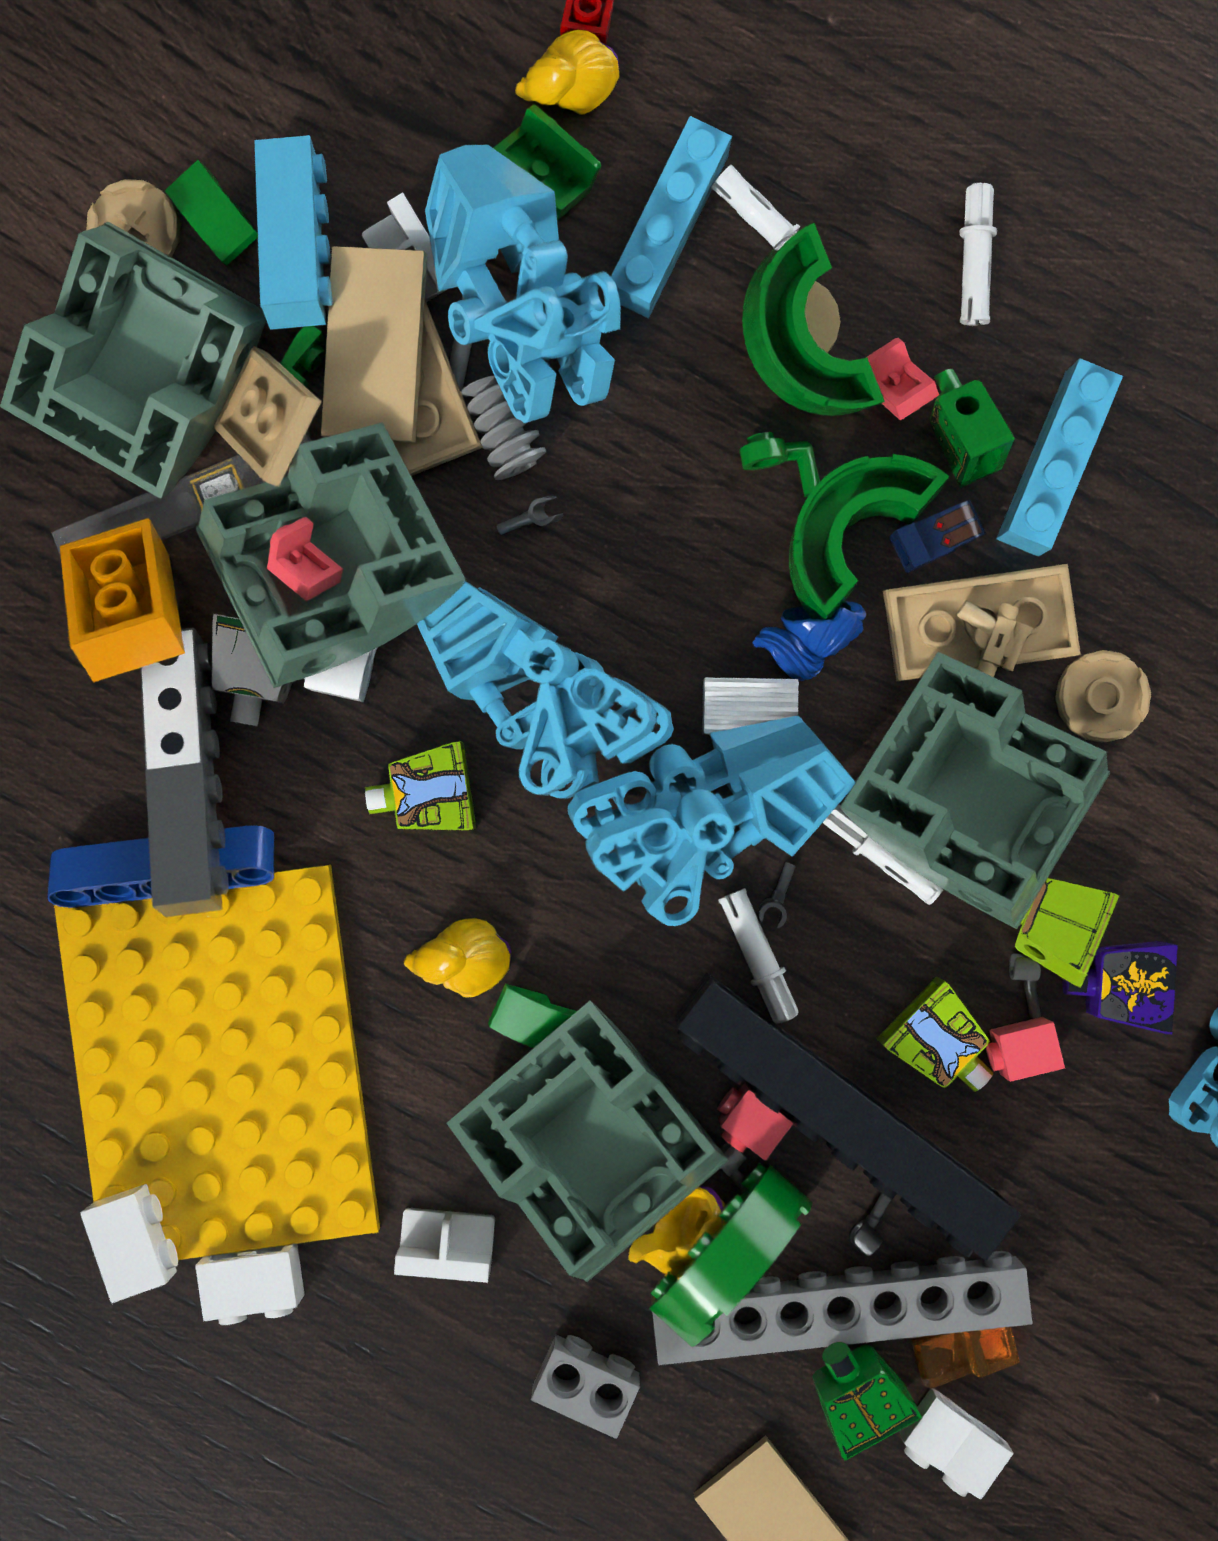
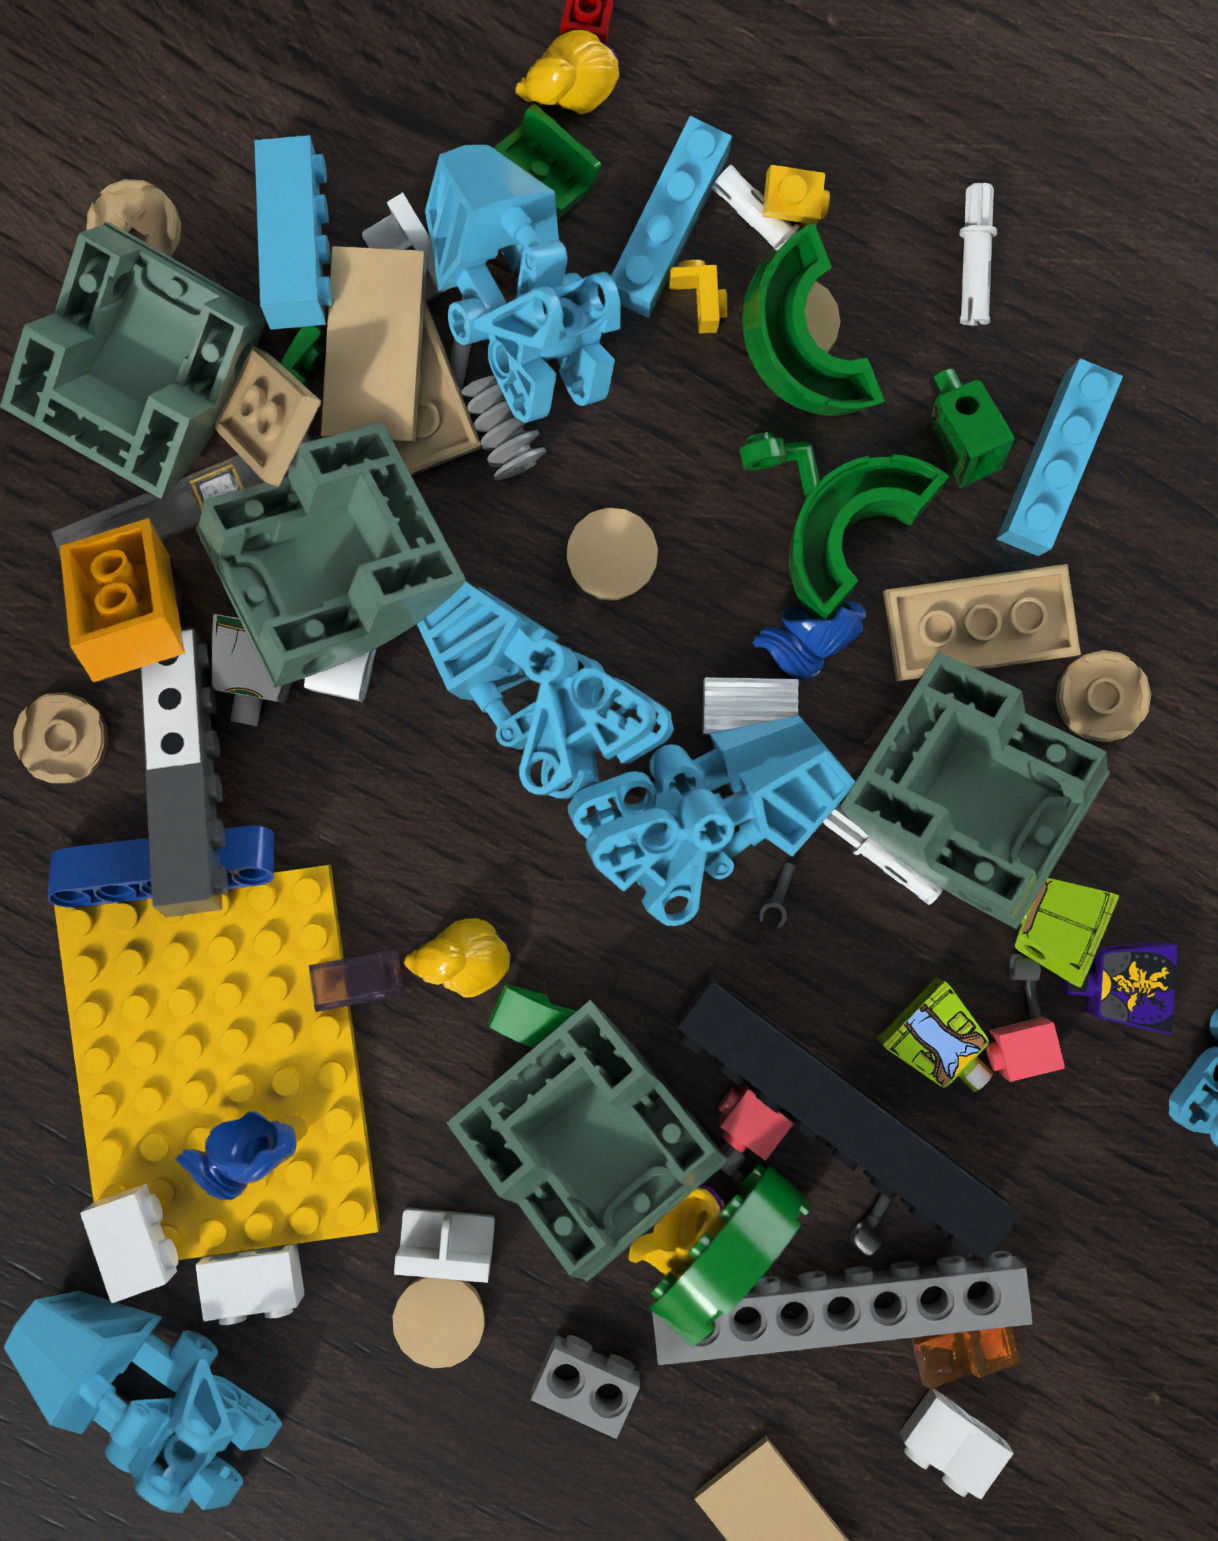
green slope [165,160,258,266] -> none
coral bracket [267,517,343,602] -> none
torso [365,741,477,830] -> none
dark grey hand [497,495,563,535] -> none
white axle [718,888,798,1023] -> none
green torso [812,1342,923,1461] -> none
coral bracket [866,338,939,421] -> none
dark blue leg [889,500,986,574] -> none
tan piece [956,600,1033,677] -> none
none -> medium azure piece [4,1291,282,1513]
none -> tan tile [13,692,109,784]
none -> blue hair [176,1111,296,1200]
none -> tile [308,950,404,1012]
none -> tan tile [393,1277,486,1368]
none -> tan tile [567,508,658,601]
none -> yellow bracket [669,260,727,334]
none -> yellow bracket [762,165,830,230]

